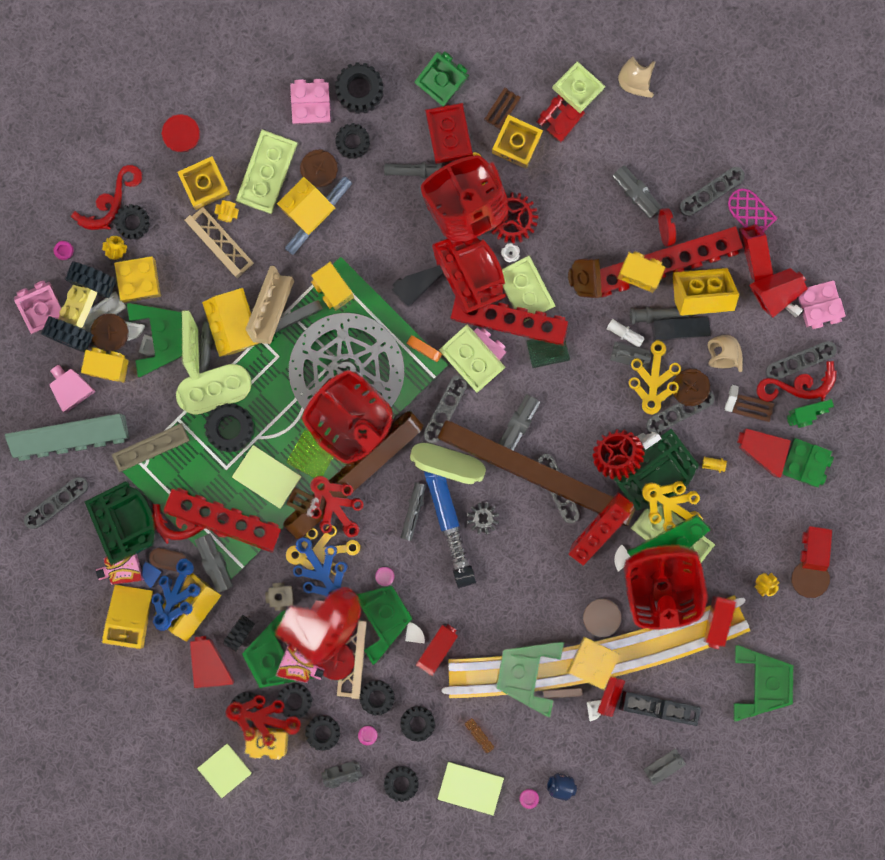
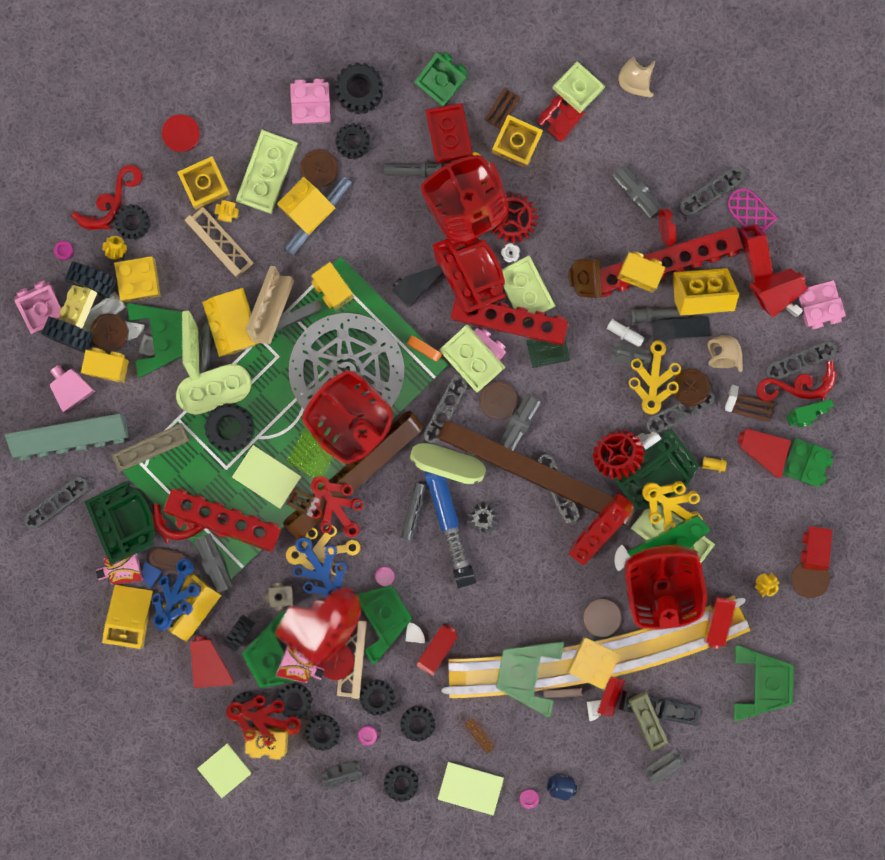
none -> reddish brown tile [479,381,517,419]
none -> olive tile [628,691,668,752]

